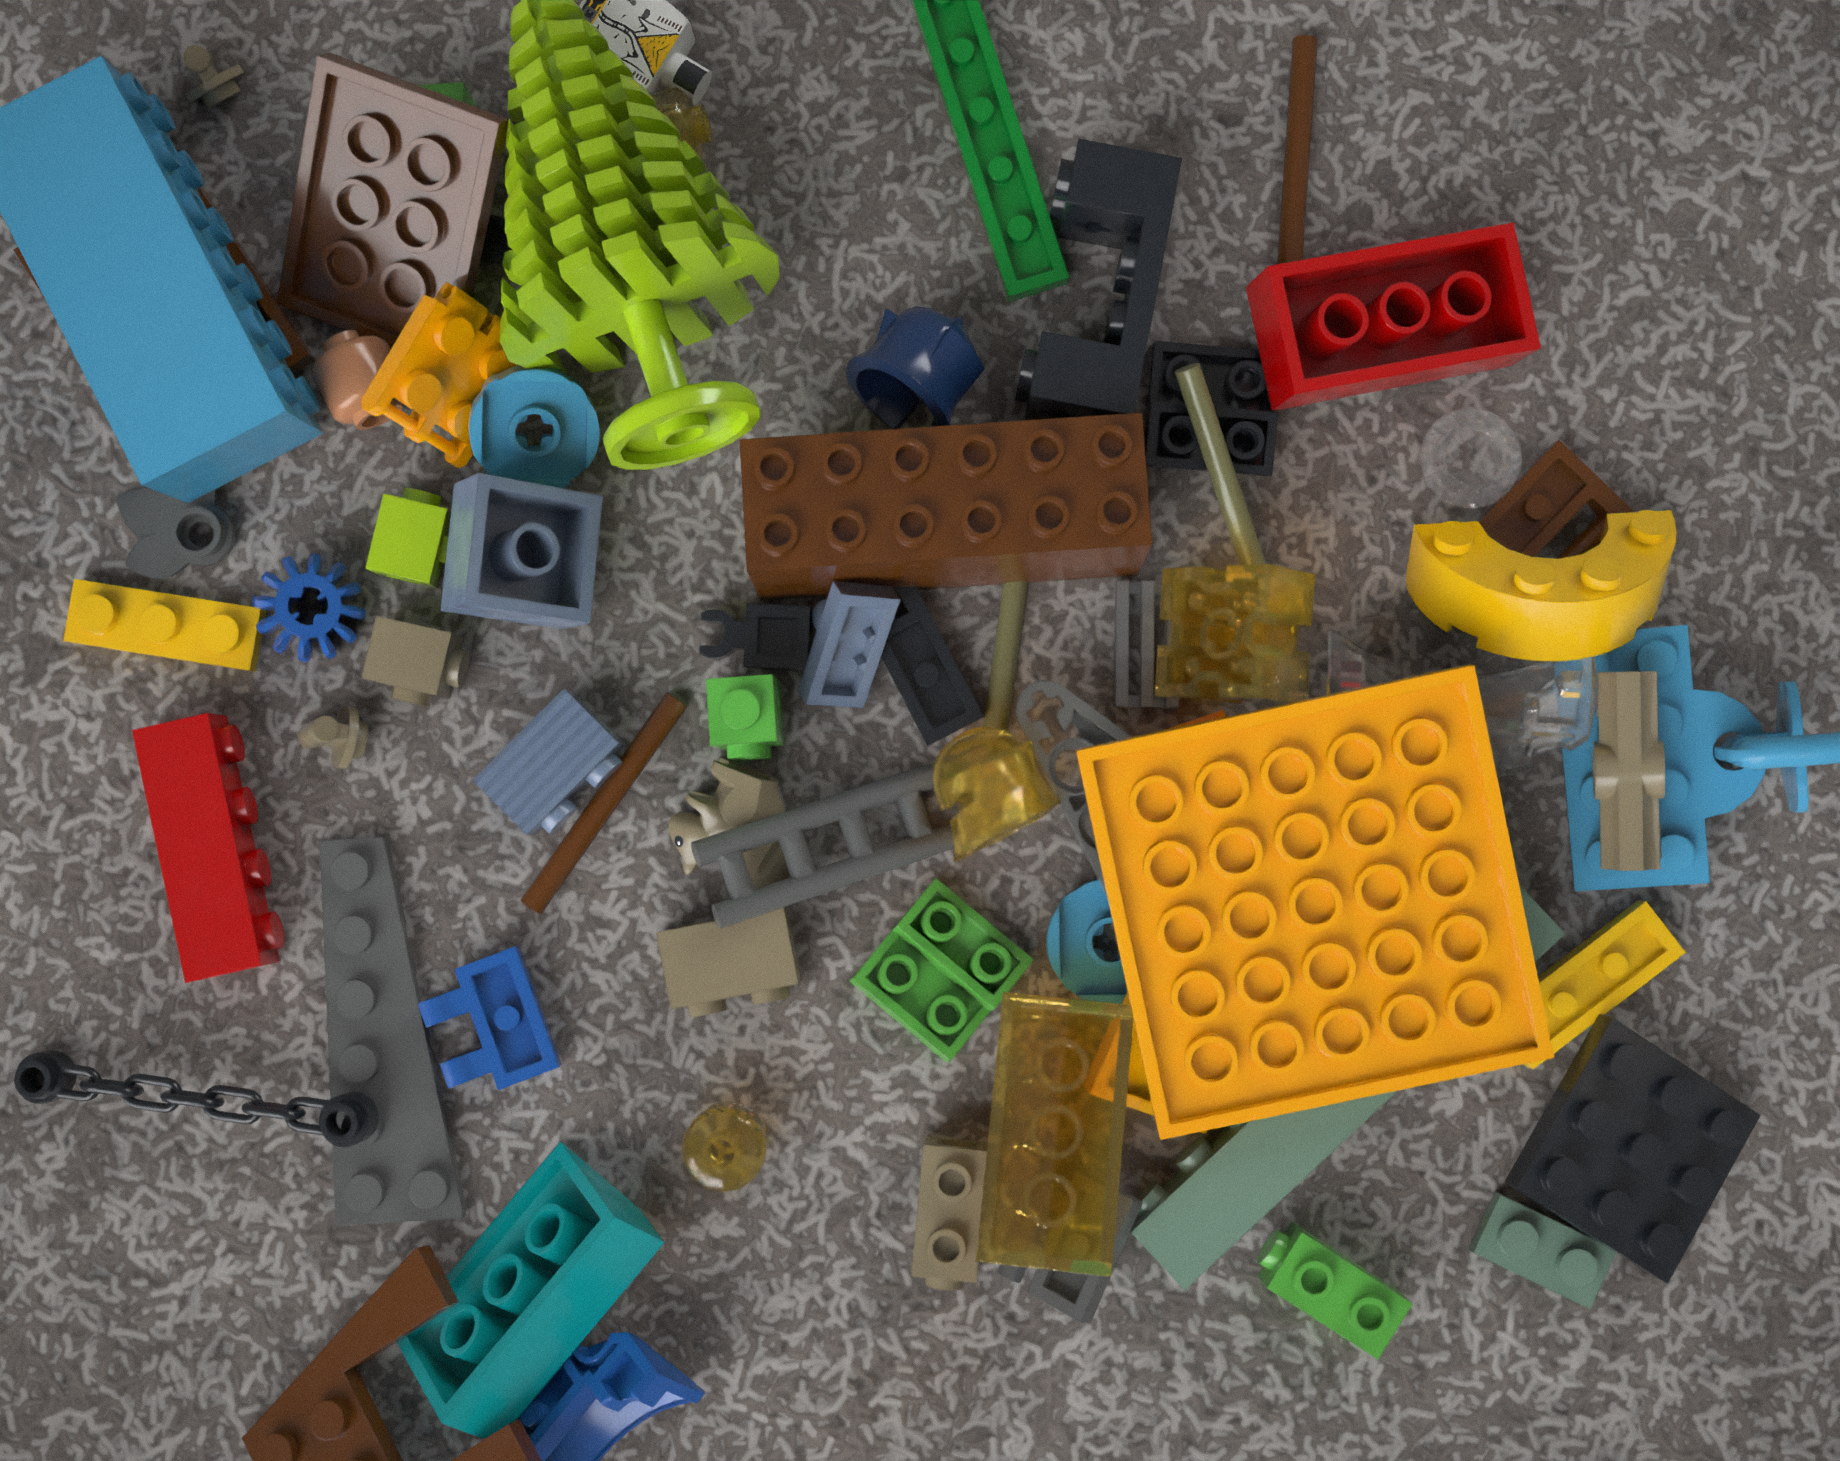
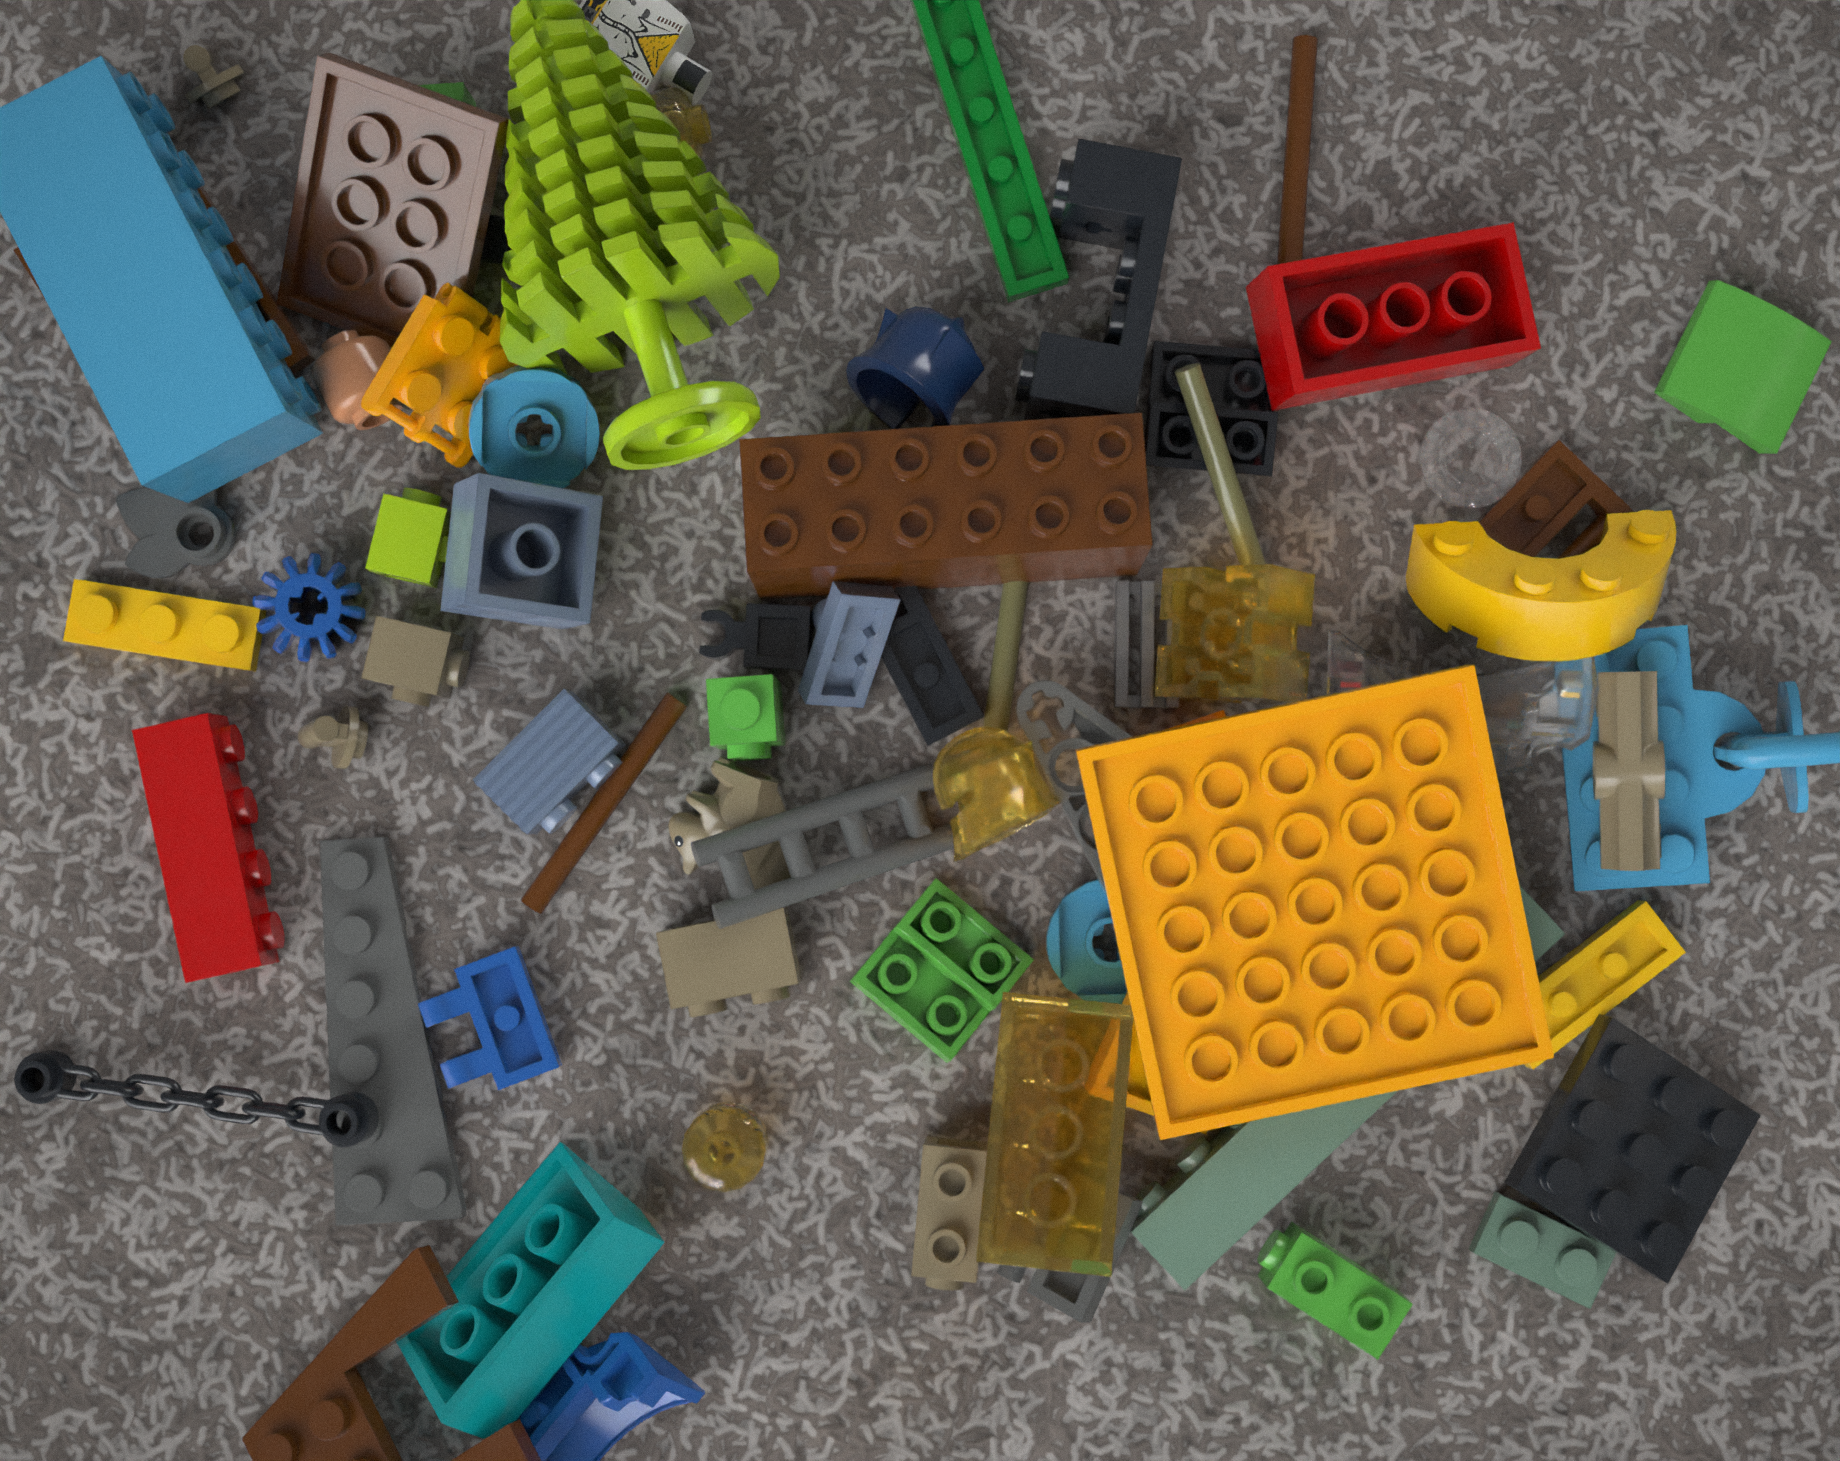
none -> bright green slope [1654,280,1832,454]

